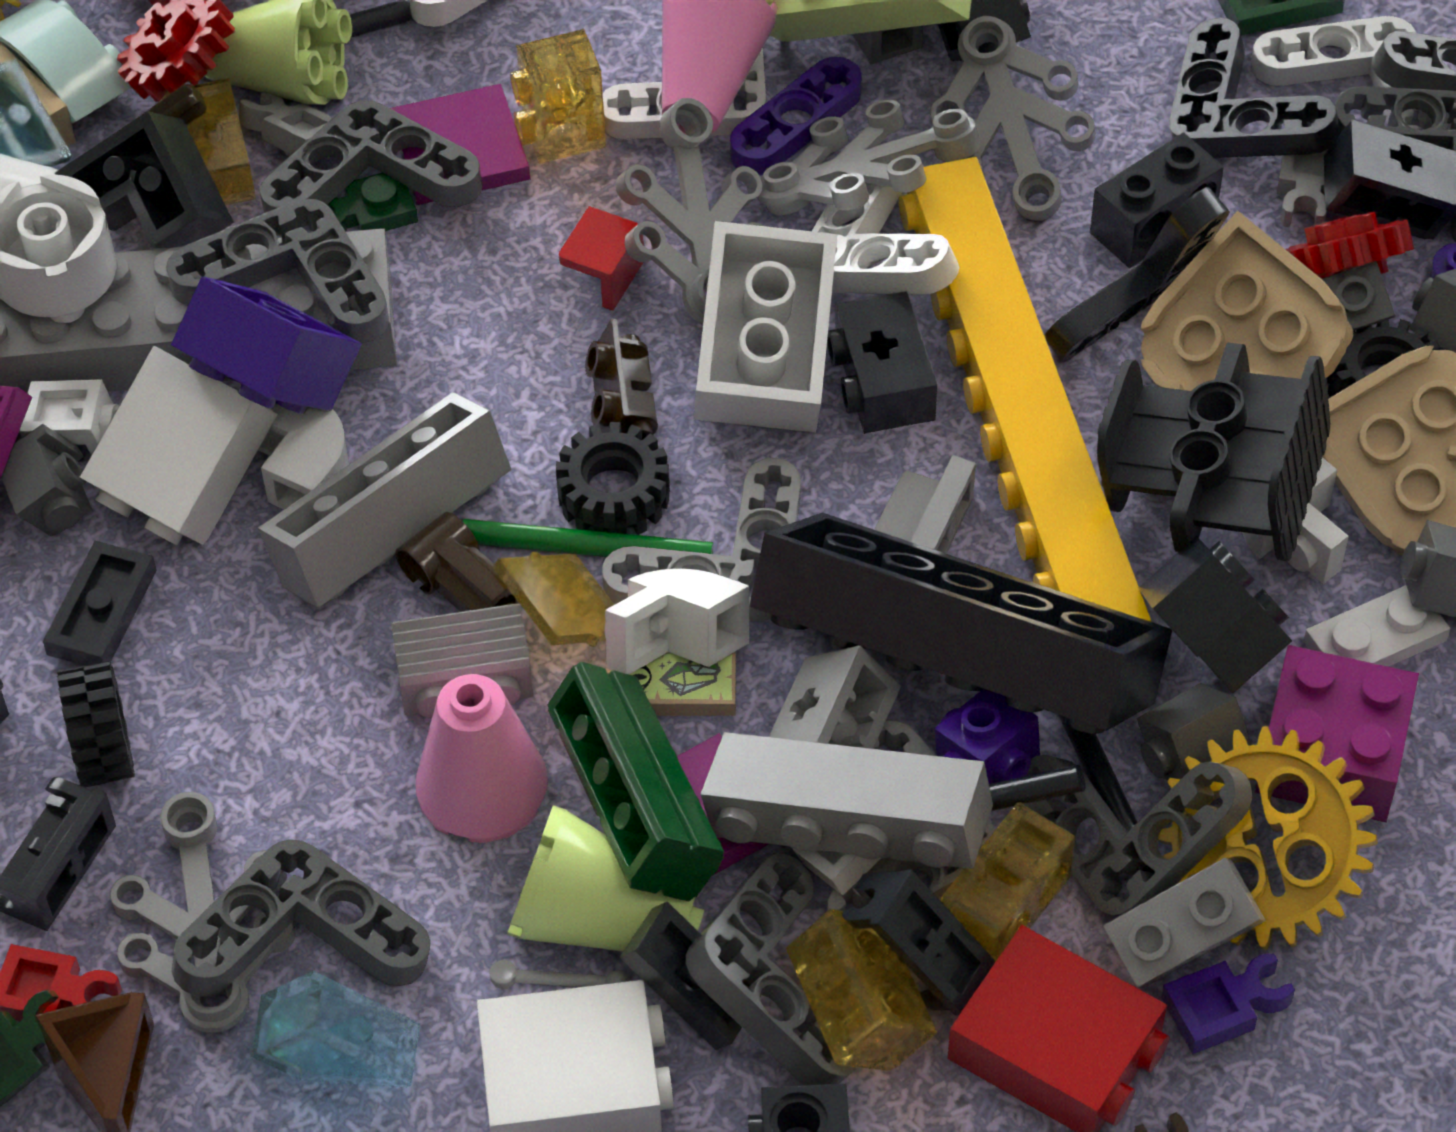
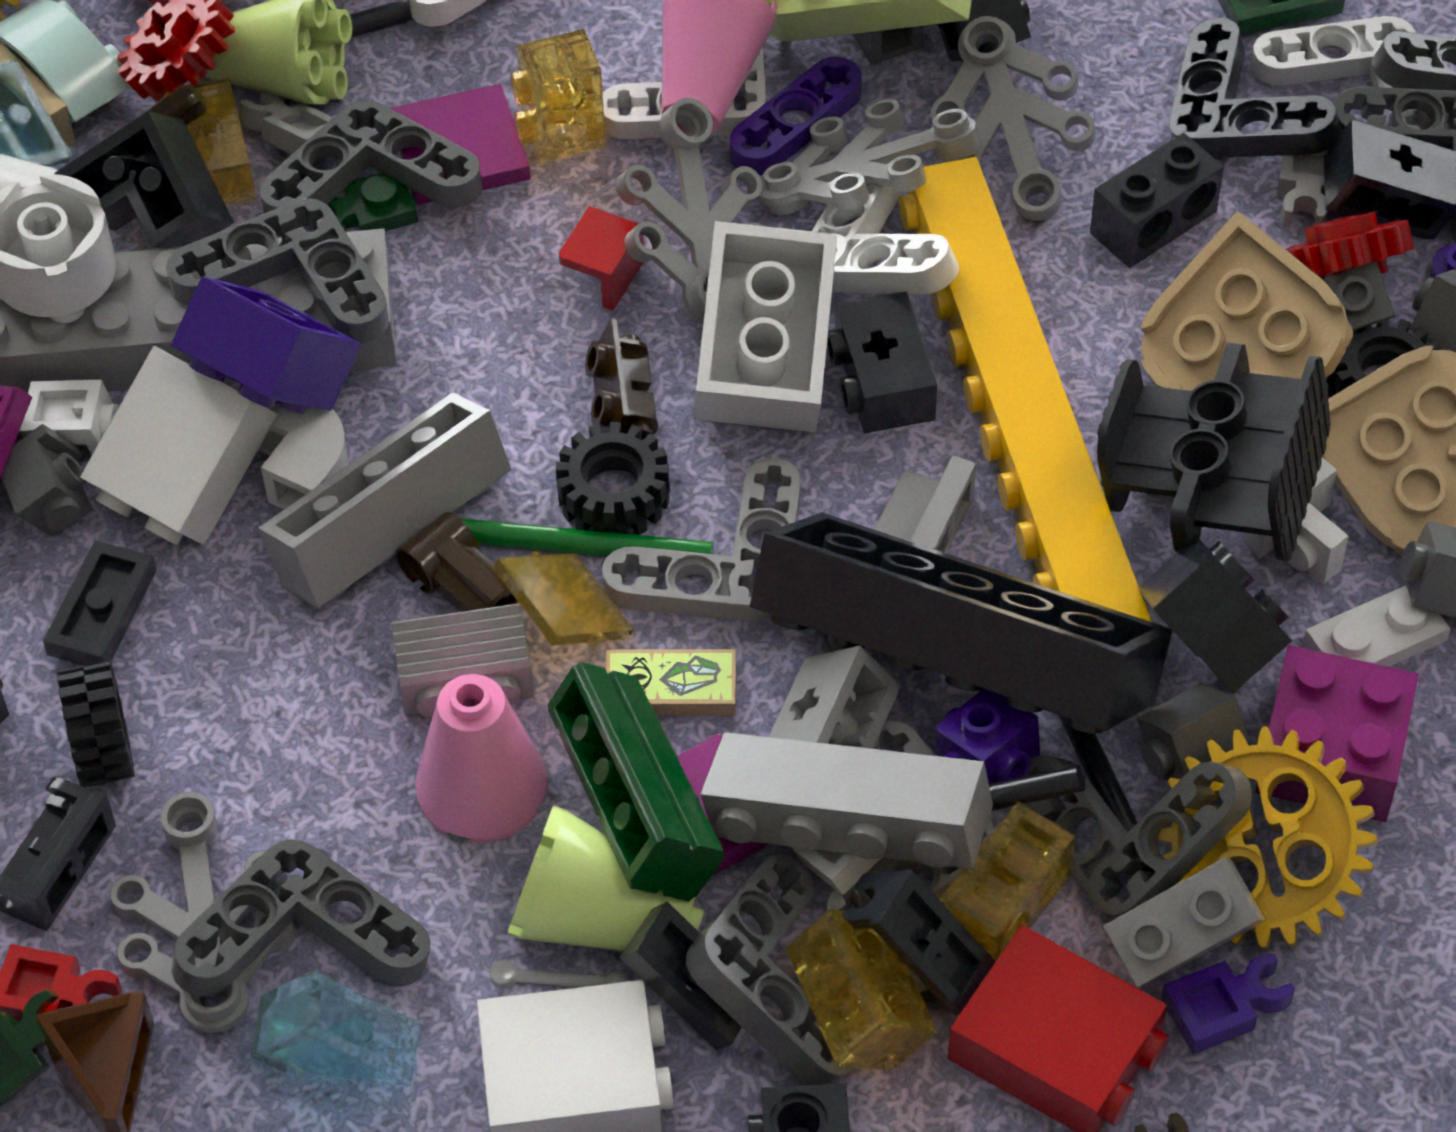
white brick [604,569,749,674] -> none
black beam [1044,187,1230,362] -> none

